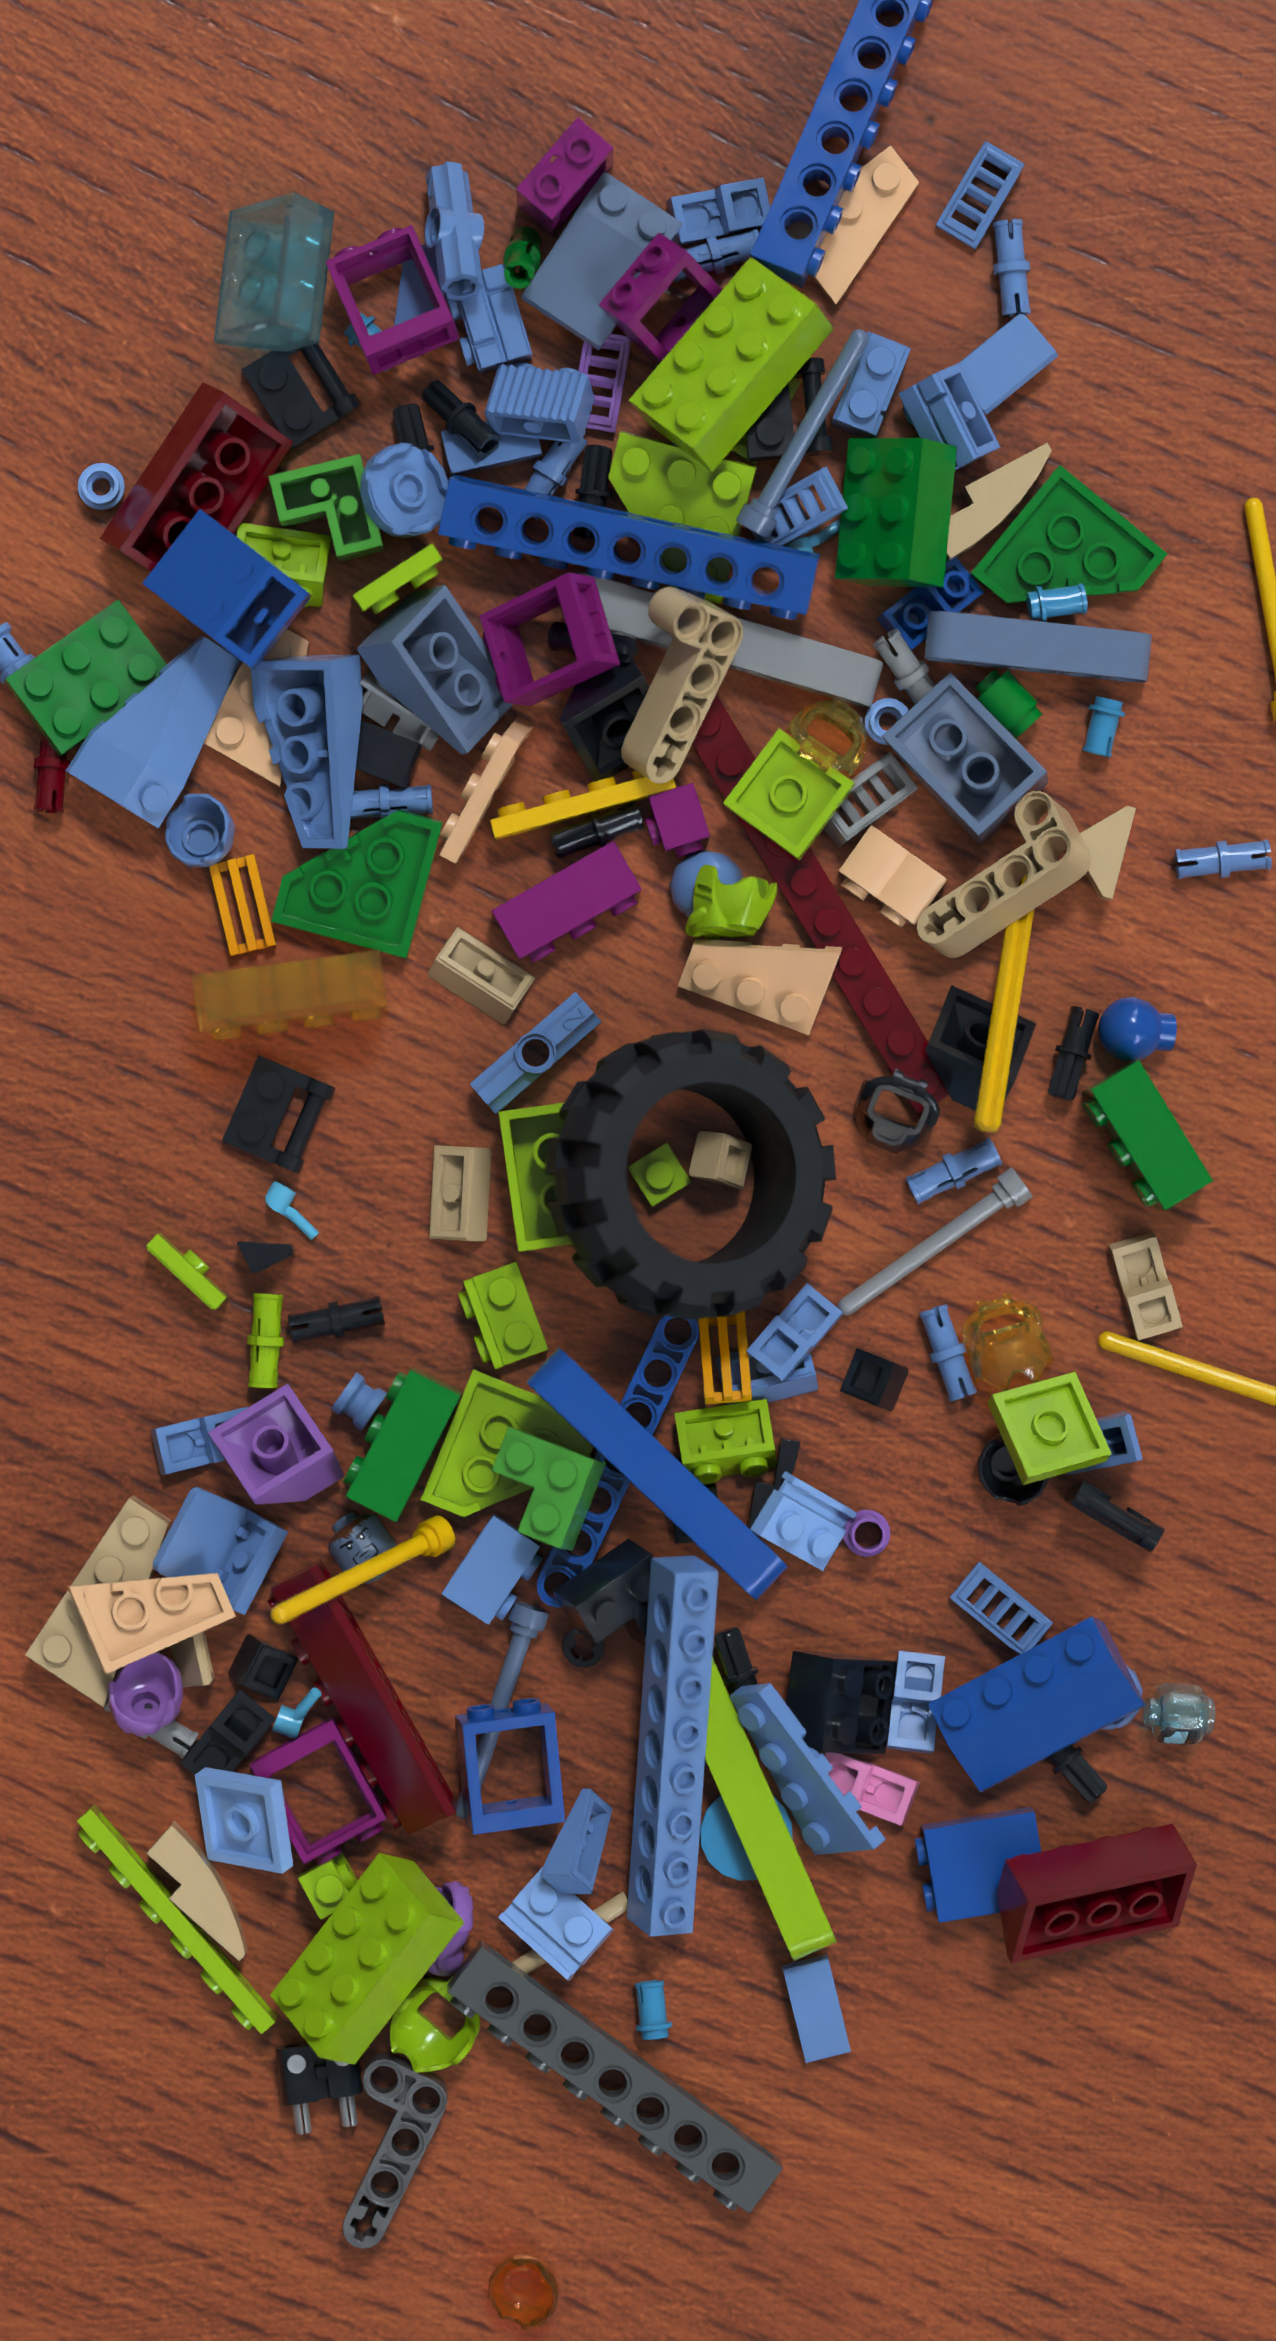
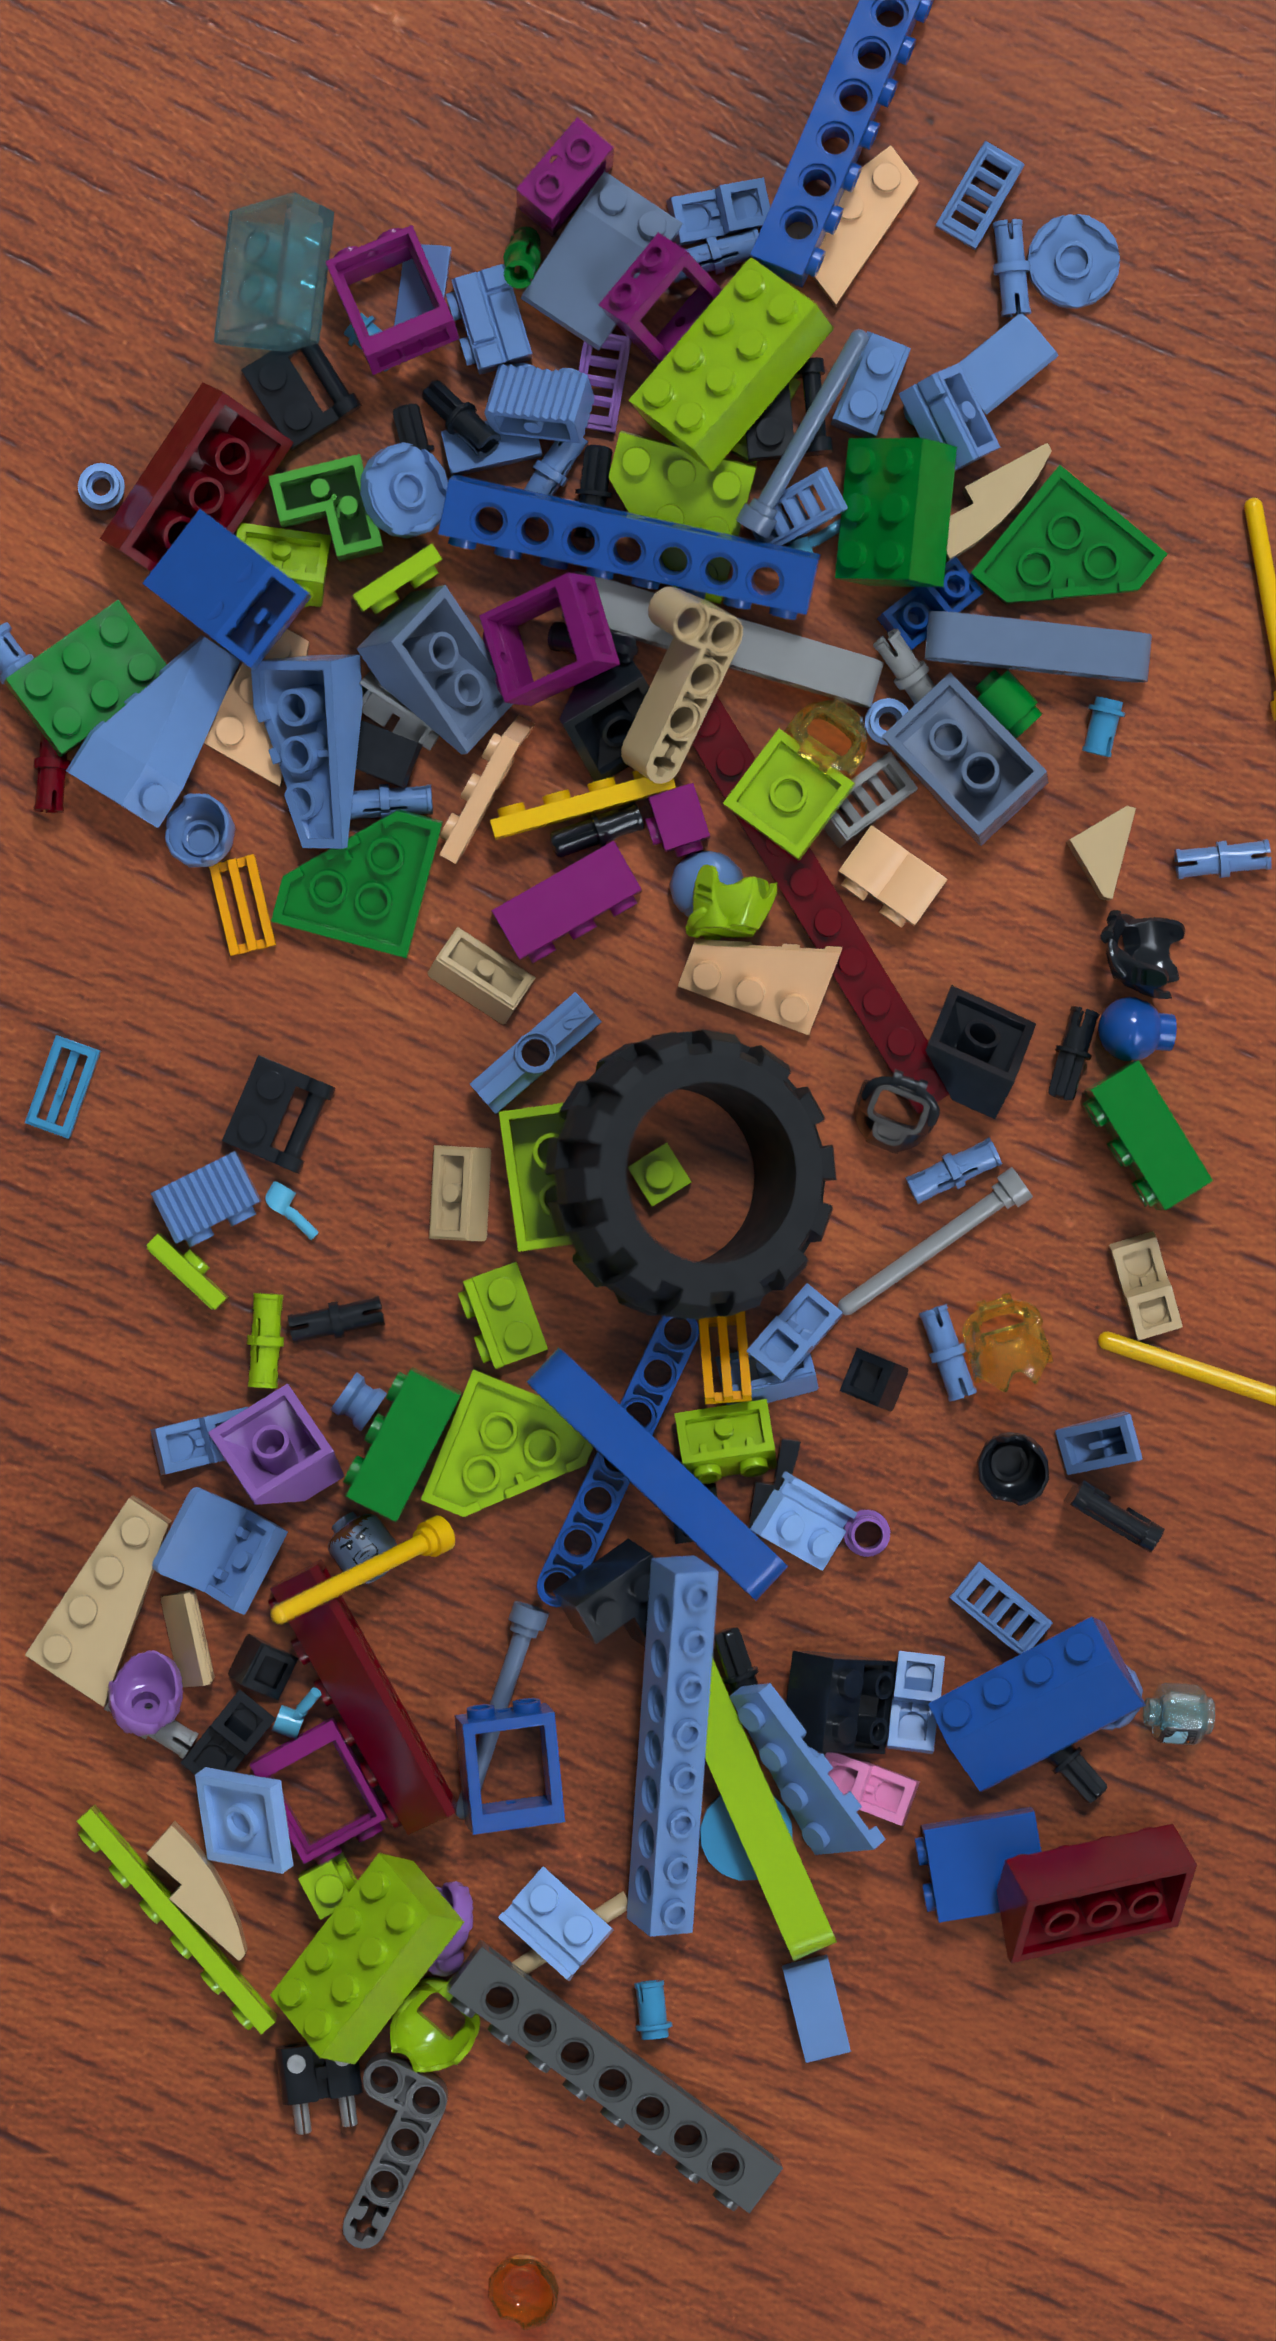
light nougat wing [67,1573,236,1674] -> none
clear yellow brick [191,950,390,1041] -> none
black slope [237,1241,296,1274] -> none
medium blue piece [424,161,484,301] -> none
medium blue brick [442,1513,543,1625] -> none
bright green brick [492,1427,606,1551] -> none
medium blue slope [540,1789,613,1894] -> none
black bush [562,1628,605,1668] -> none
tan slope [689,1131,753,1190] -> none
tan beam [917,791,1091,958] -> none
yellow axle [974,874,1035,1133] -> none
lime plate [987,1372,1112,1485] -> none
dark azure pin [1026,583,1088,622] -> none
none -> dark azure tile [25,1035,101,1139]
none -> medium blue brick [151,1151,262,1248]
none -> medium blue tile [1027,214,1120,309]
none -> black helmet [1100,910,1185,999]

